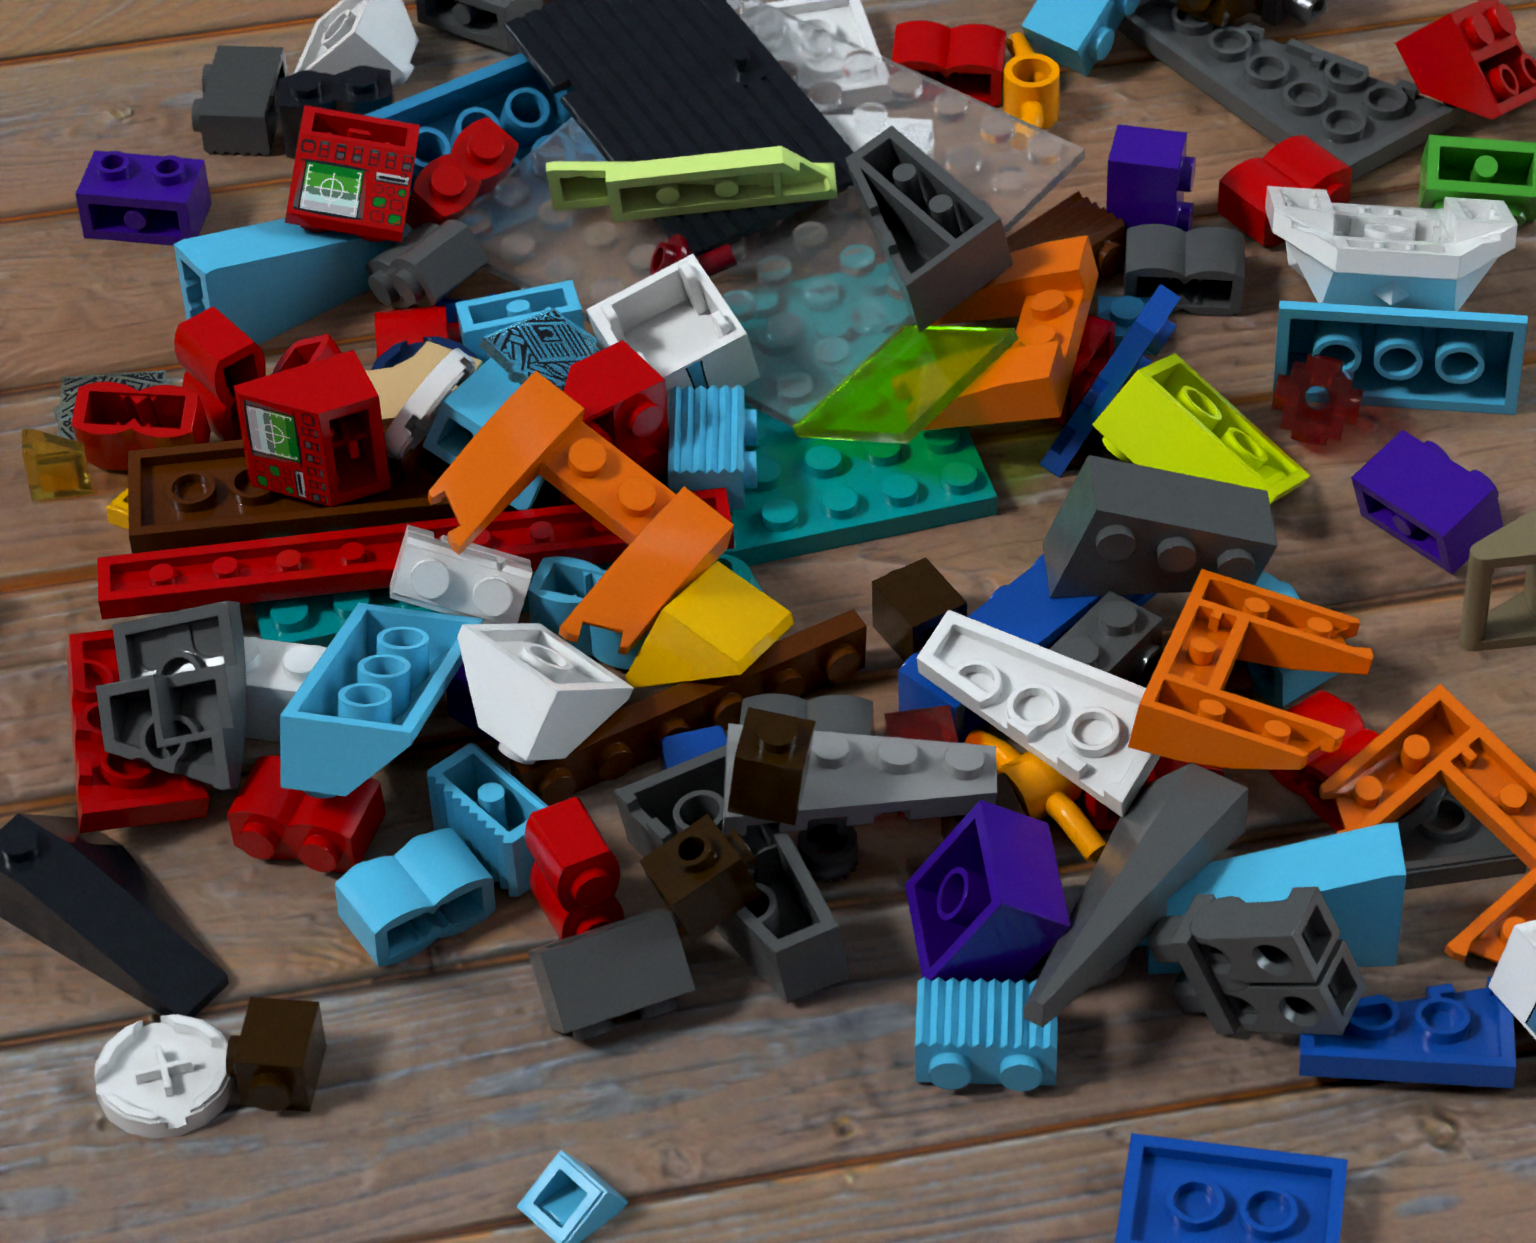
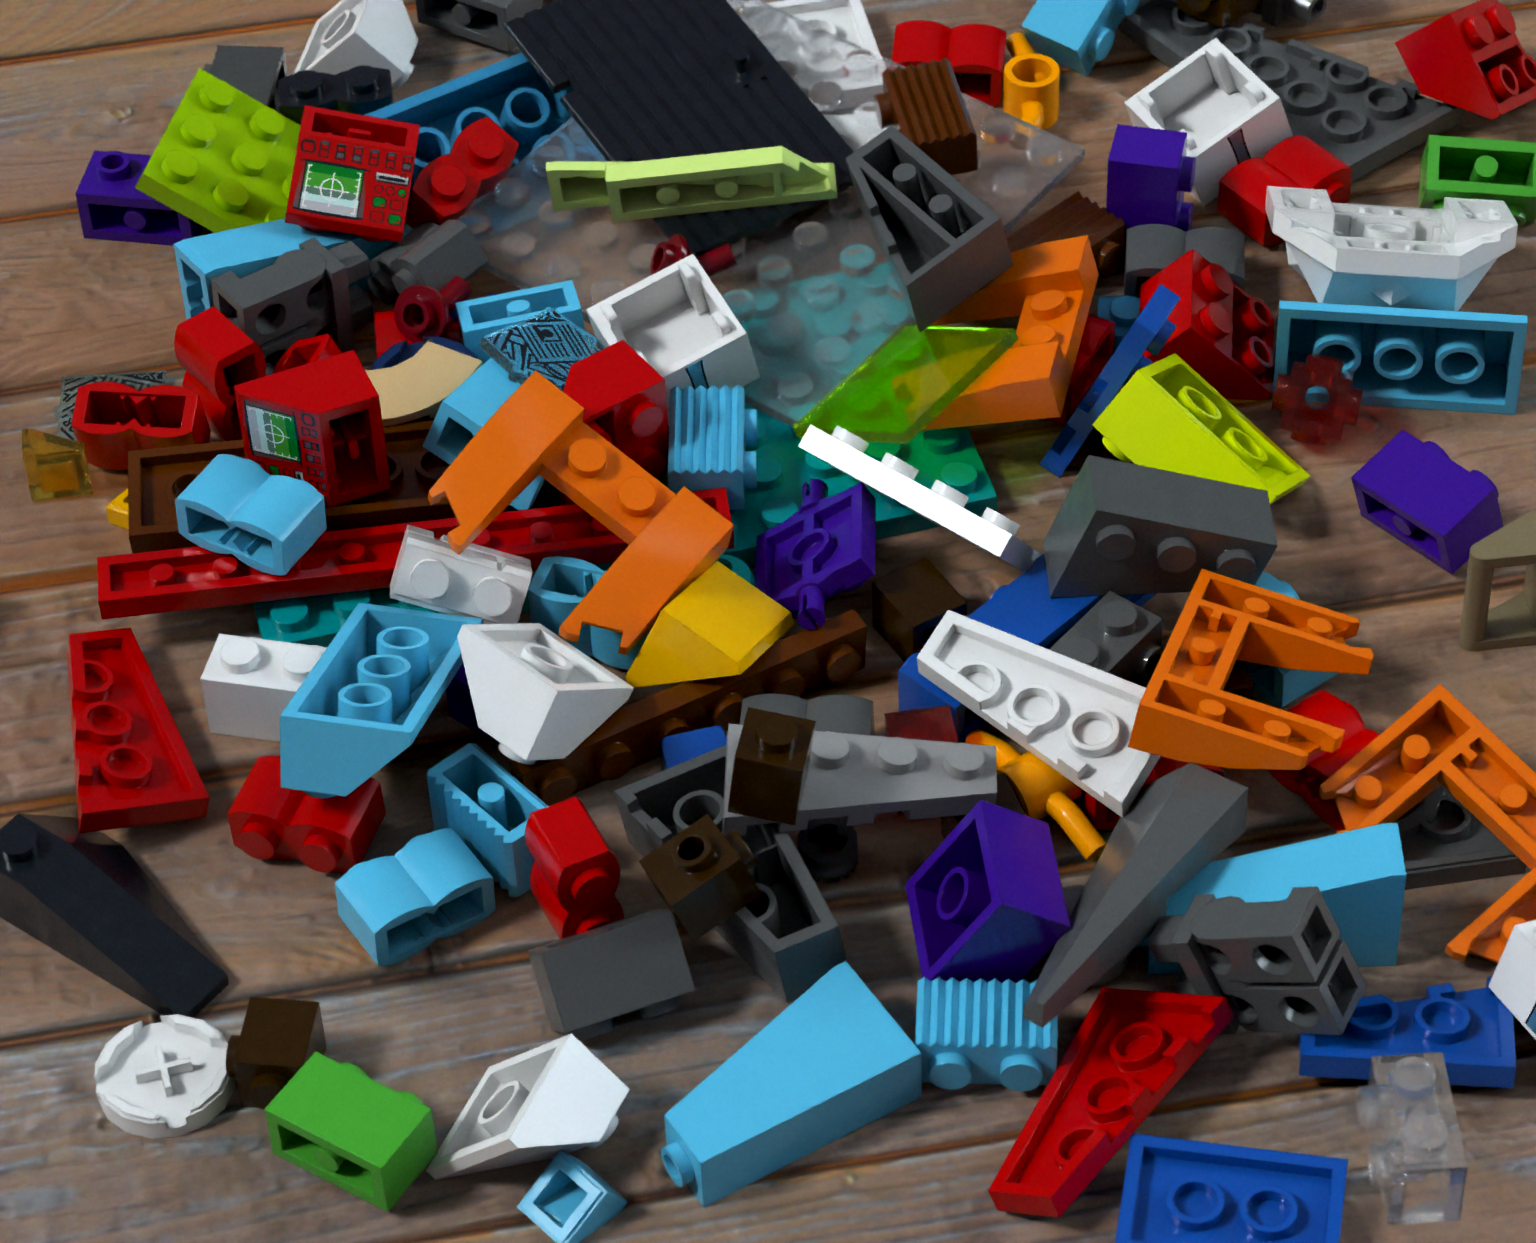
dark grey slope [96,600,247,790] -> none
white tile [384,348,476,459] -> none
none -> lime plate [135,68,301,233]
none -> medium azure brick [175,454,327,576]
none -> dark grey hips [211,237,374,376]
none -> bright green brick [264,1051,438,1212]
none -> dark red plate [394,276,472,343]
none -> white slope [426,1033,630,1180]
none -> medium azure slope [661,961,922,1207]
none -> dark purple plate [754,479,876,630]
none -> white wing [799,424,1042,573]
none -> reddish brown brick [874,58,978,176]
none -> red wing [988,987,1234,1218]
none -> white container [1124,38,1293,207]
none -> red slope [1139,249,1274,400]
none -> clear brick [1356,1052,1468,1225]

